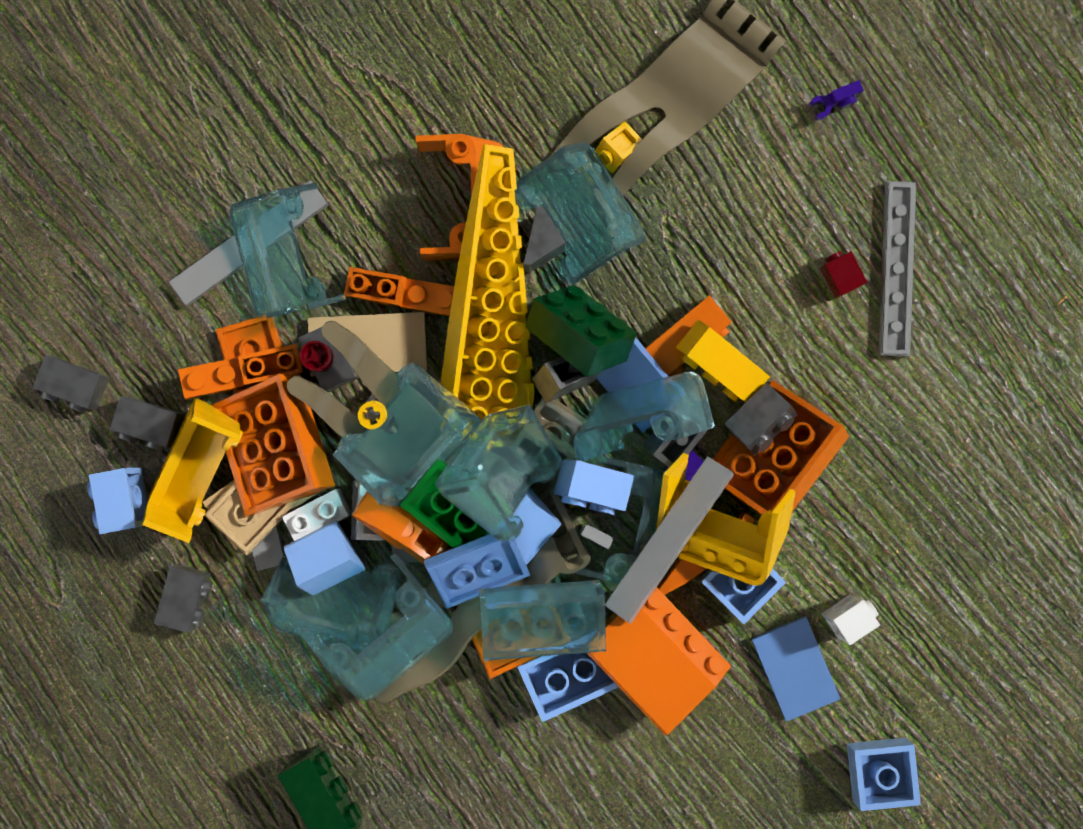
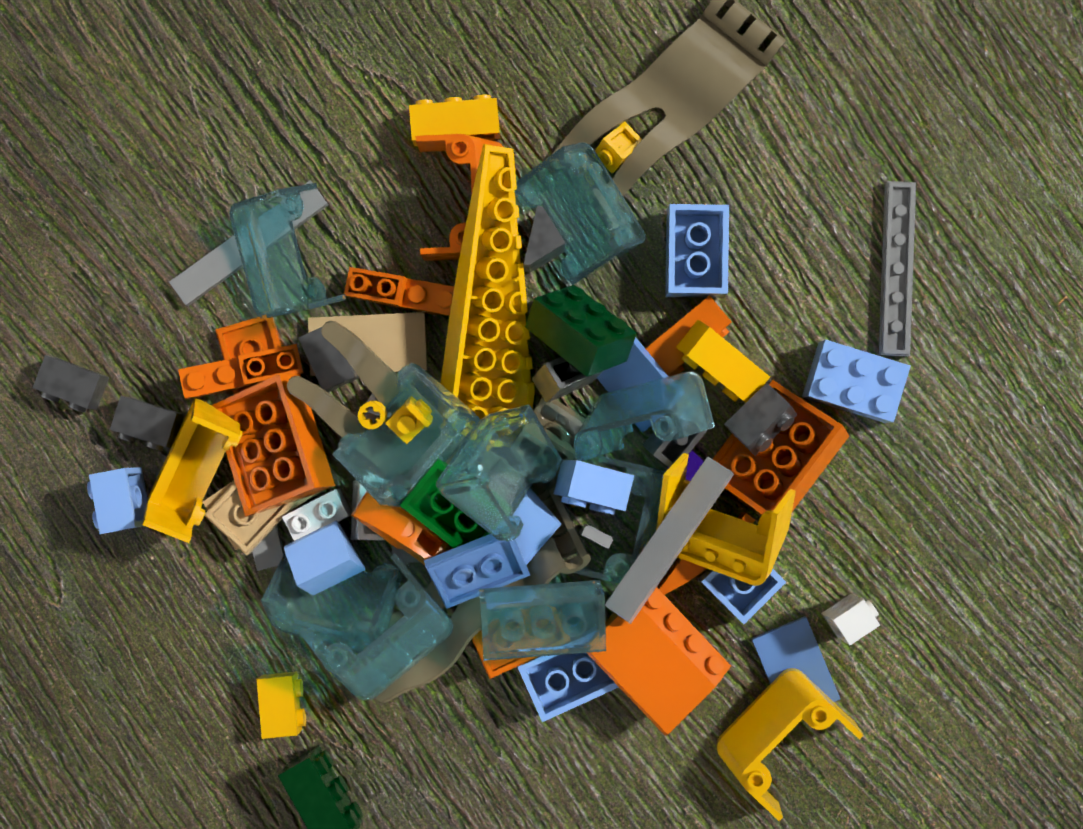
flat silver brick [154,564,212,633] -> none
dark red wheel [300,341,335,373] -> none
dark purple plate [809,80,864,120] -> none
dark red brick [820,251,868,299] -> none
light blue brick [847,738,921,811] -> none
none -> yellow brick [256,671,306,739]
none -> yellow bracket [385,396,433,444]
none -> yellow brick [409,94,500,147]
none -> light blue brick [665,204,729,298]
none -> yellow windscreen [716,668,864,821]
none -> light blue brick [802,339,911,423]

